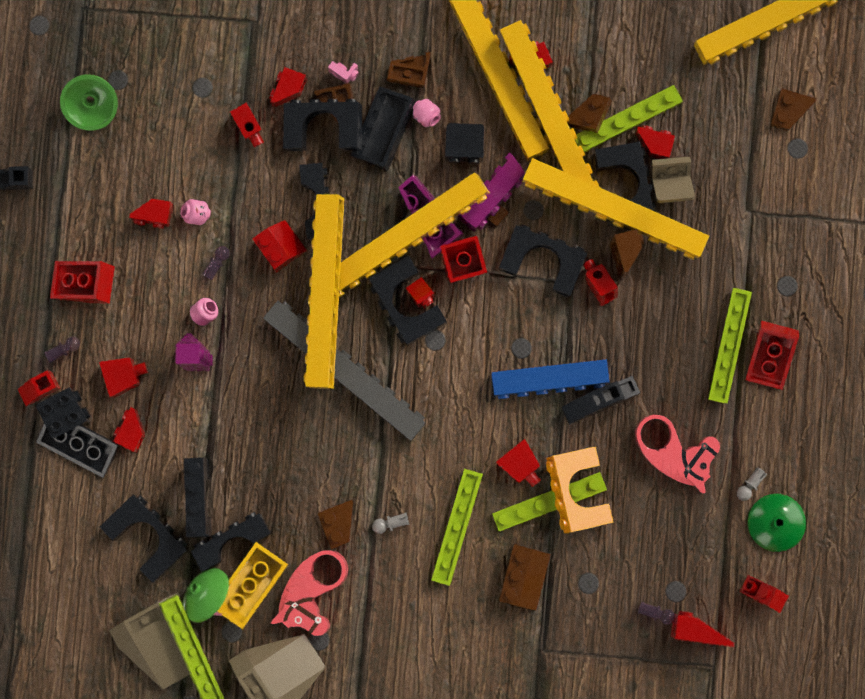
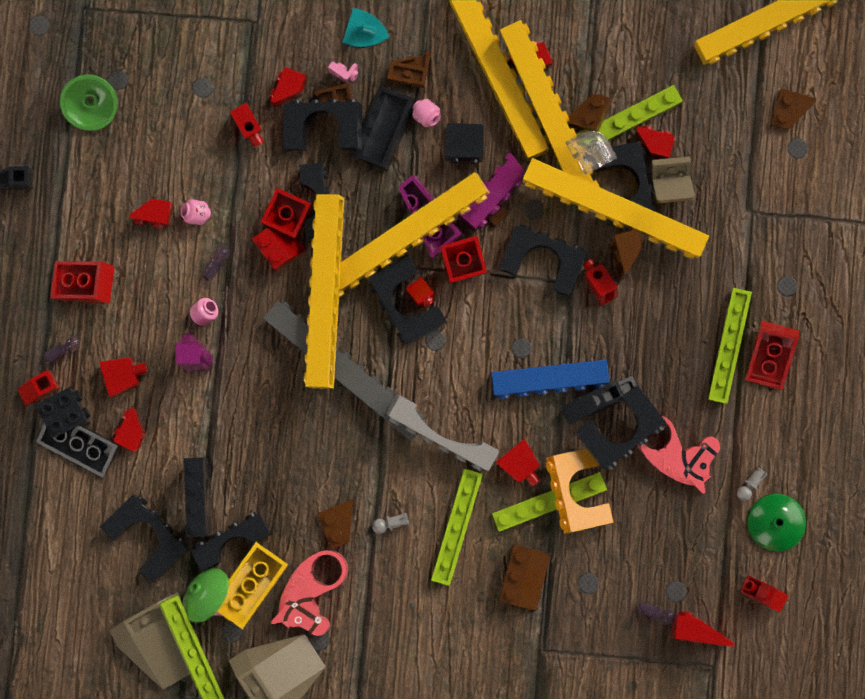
none -> red slope [261,188,314,238]
none -> teal shield [343,8,390,47]
none -> light grey arch [386,394,499,472]
none -> clear brick [565,131,617,175]
none -> black arch [574,385,666,470]

